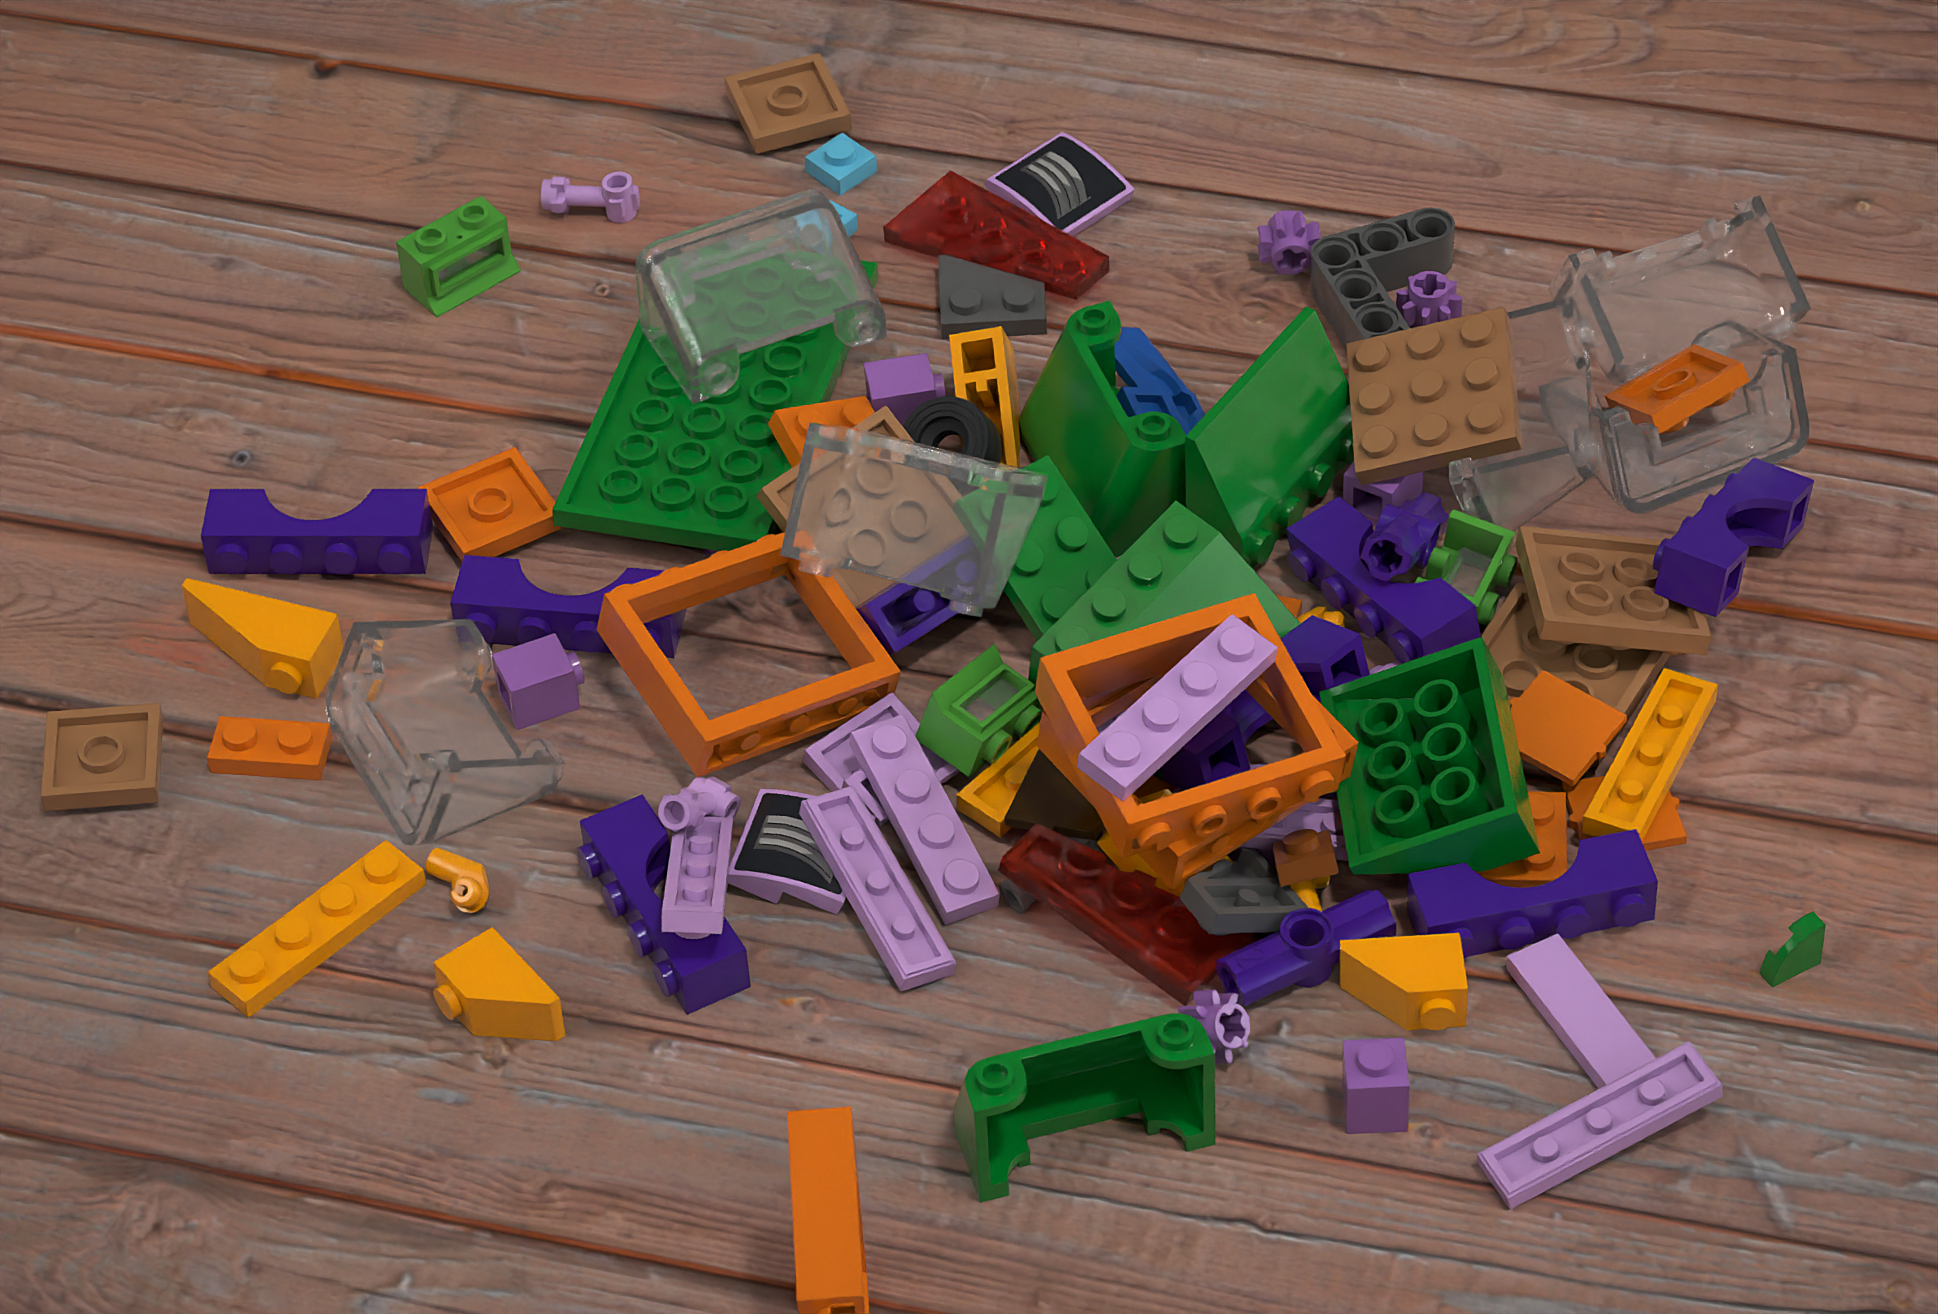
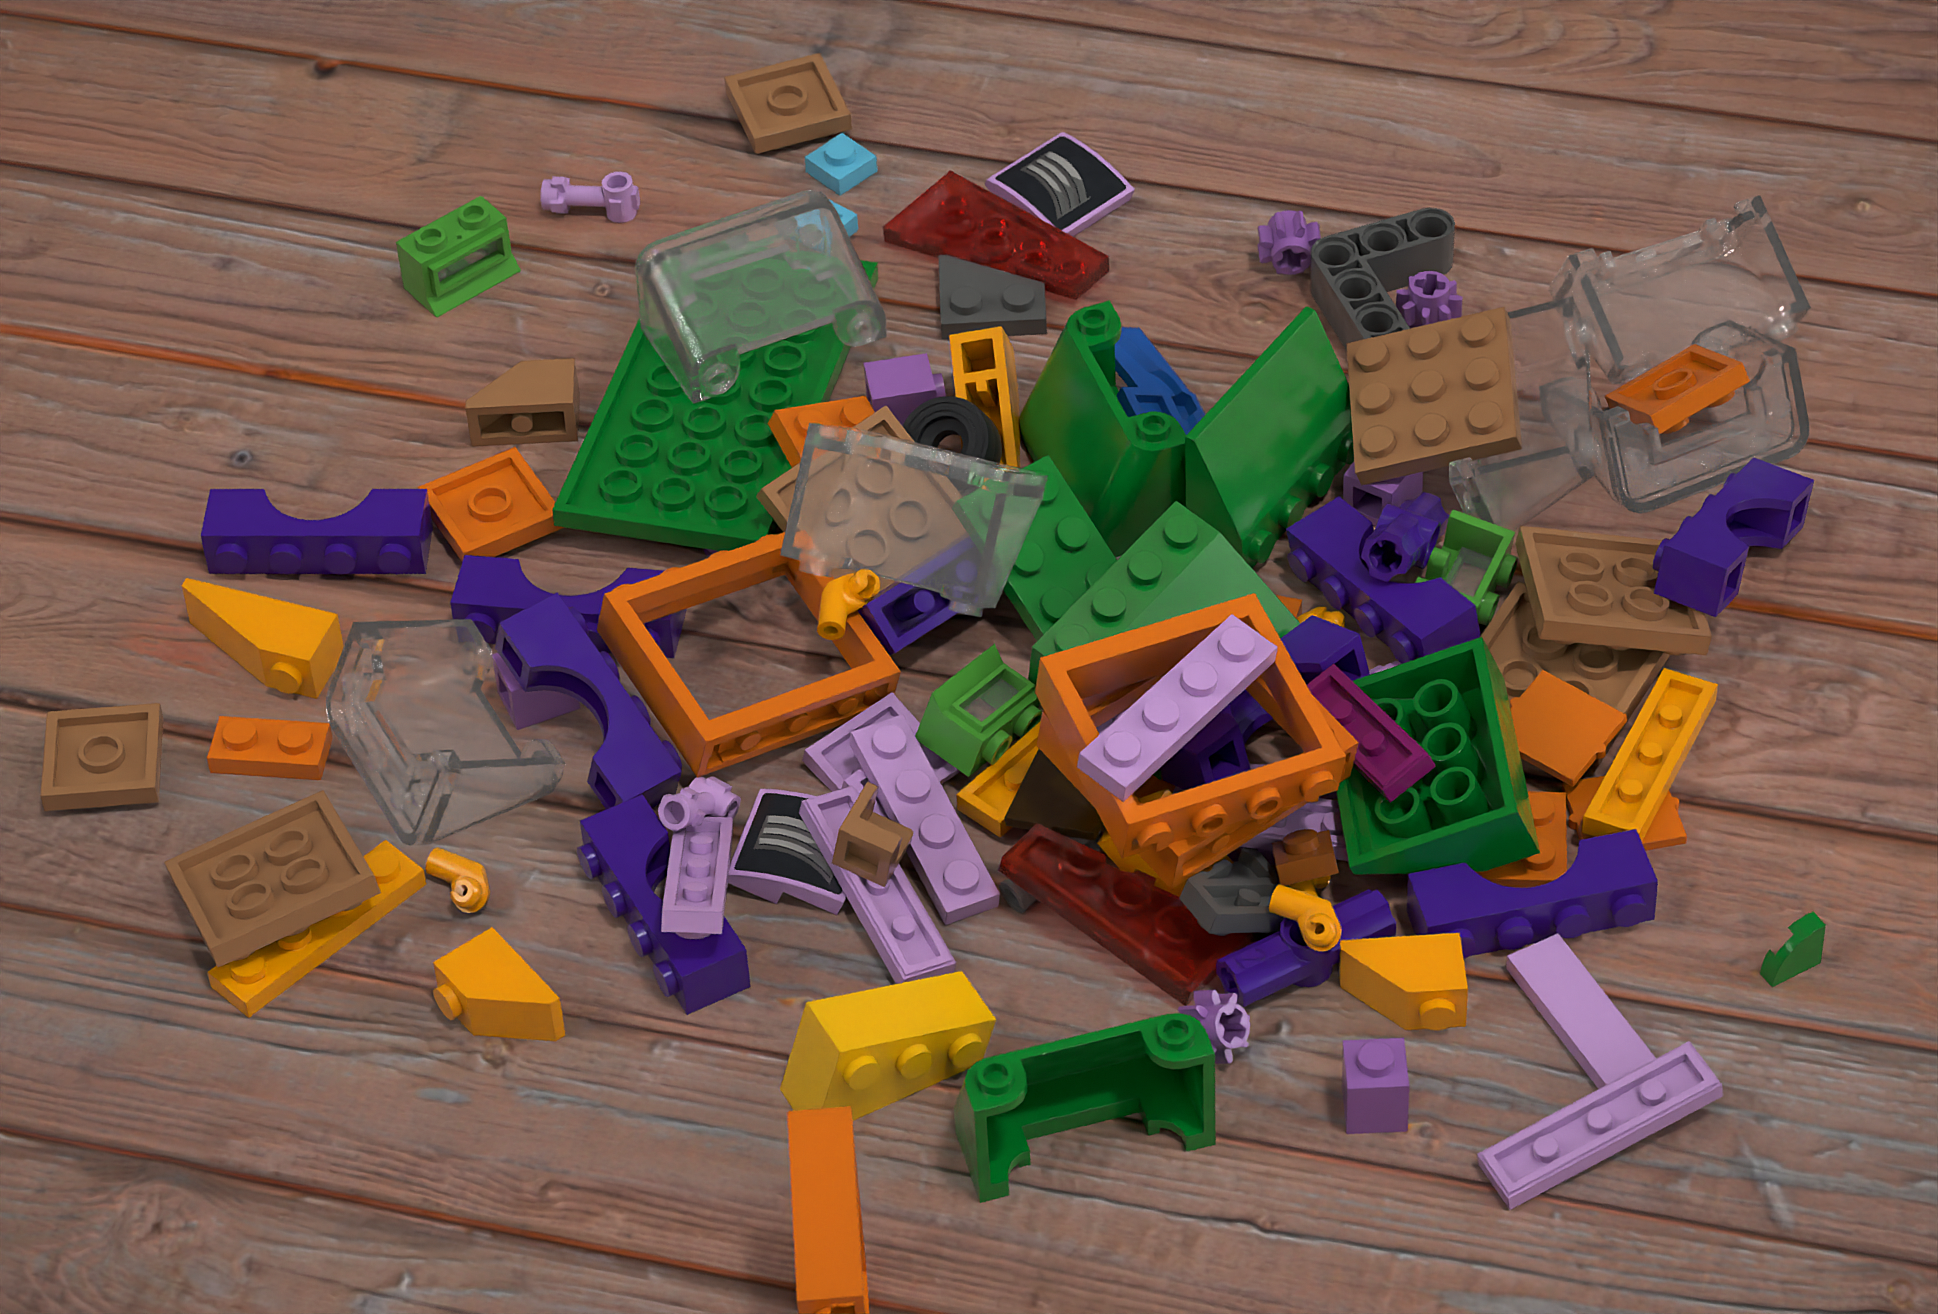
none -> medium nougat plate [164,790,381,967]
none -> medium nougat slope [465,358,580,446]
none -> dark purple arch [495,592,682,809]
none -> yellow wedge [780,971,996,1121]
none -> light orange arm [817,569,881,640]
none -> medium nougat panel [832,782,913,887]
none -> light orange arm [1269,884,1342,952]
none -> magenta tile [1307,663,1436,803]

